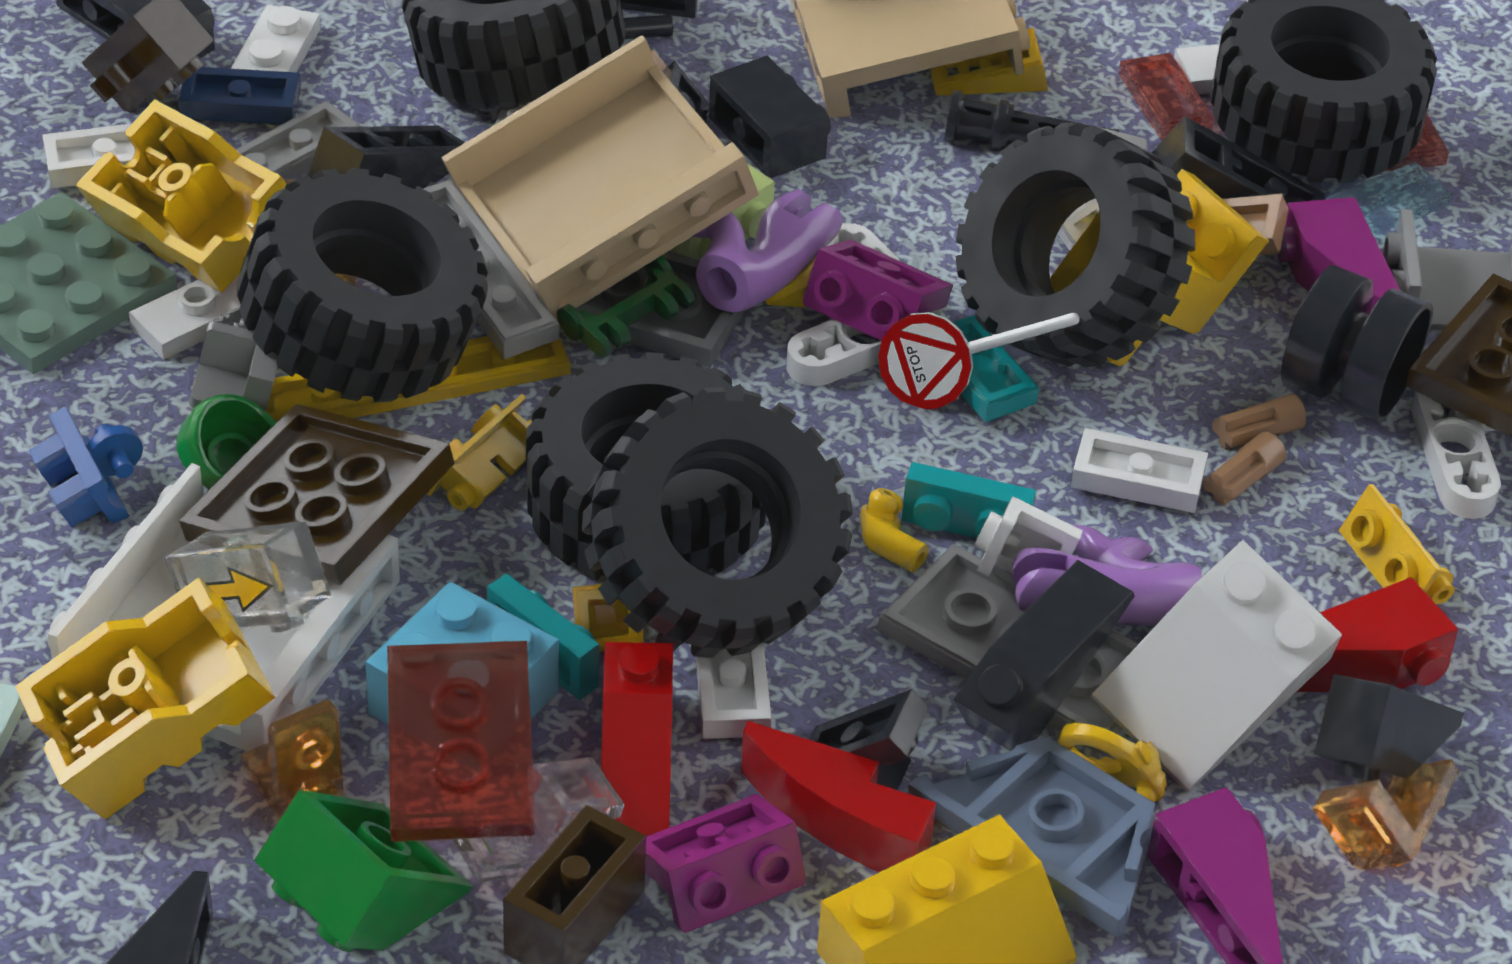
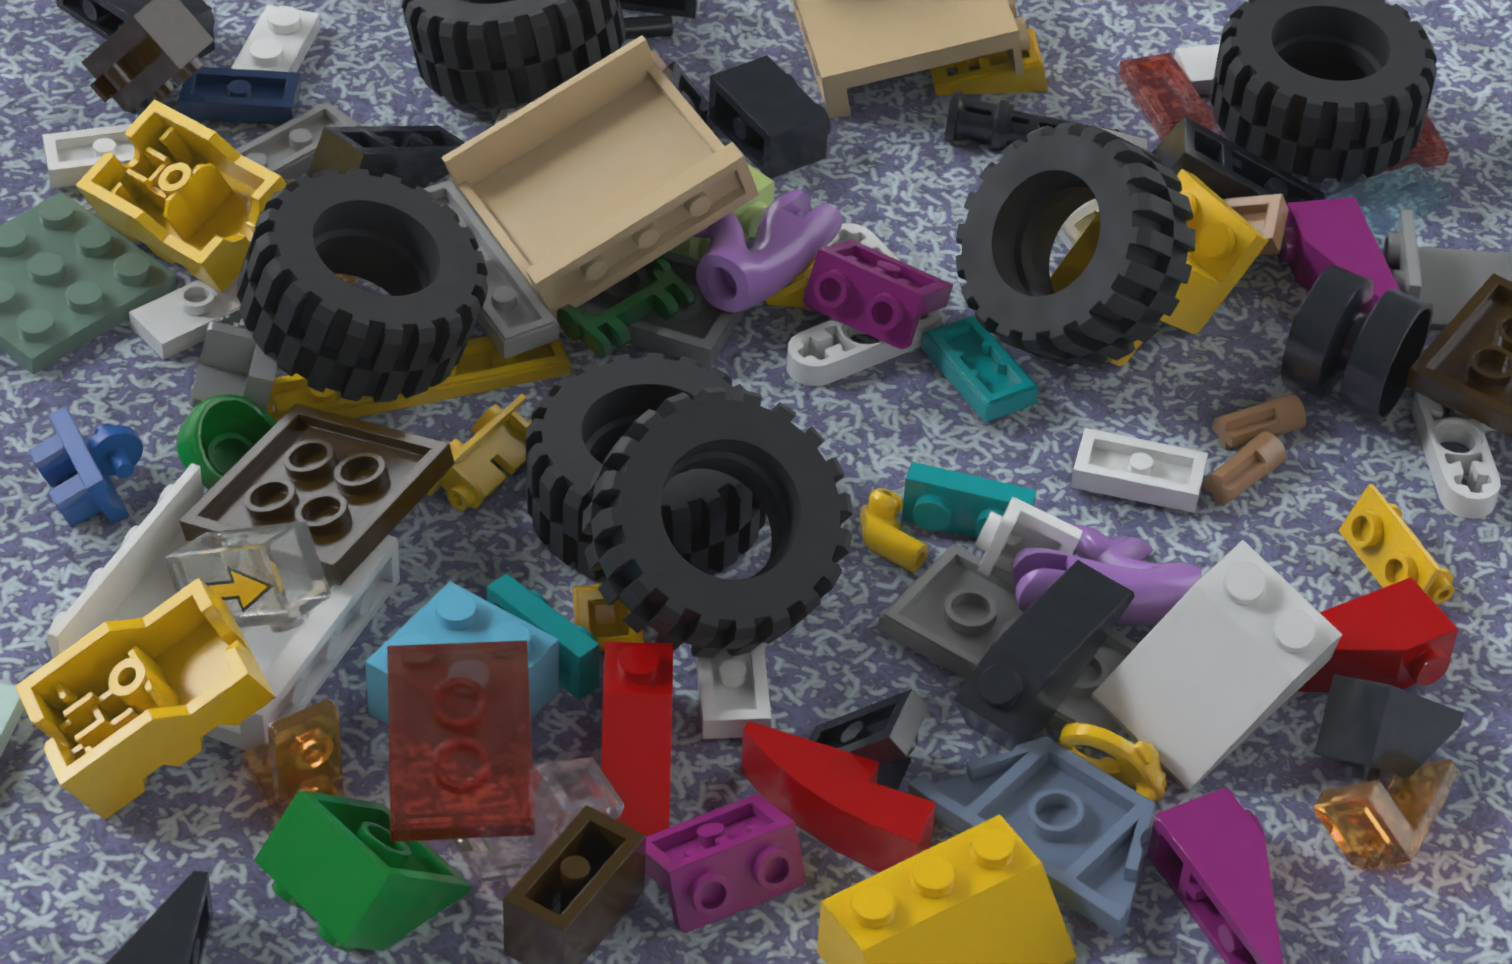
piece [878,312,1080,409] -> none

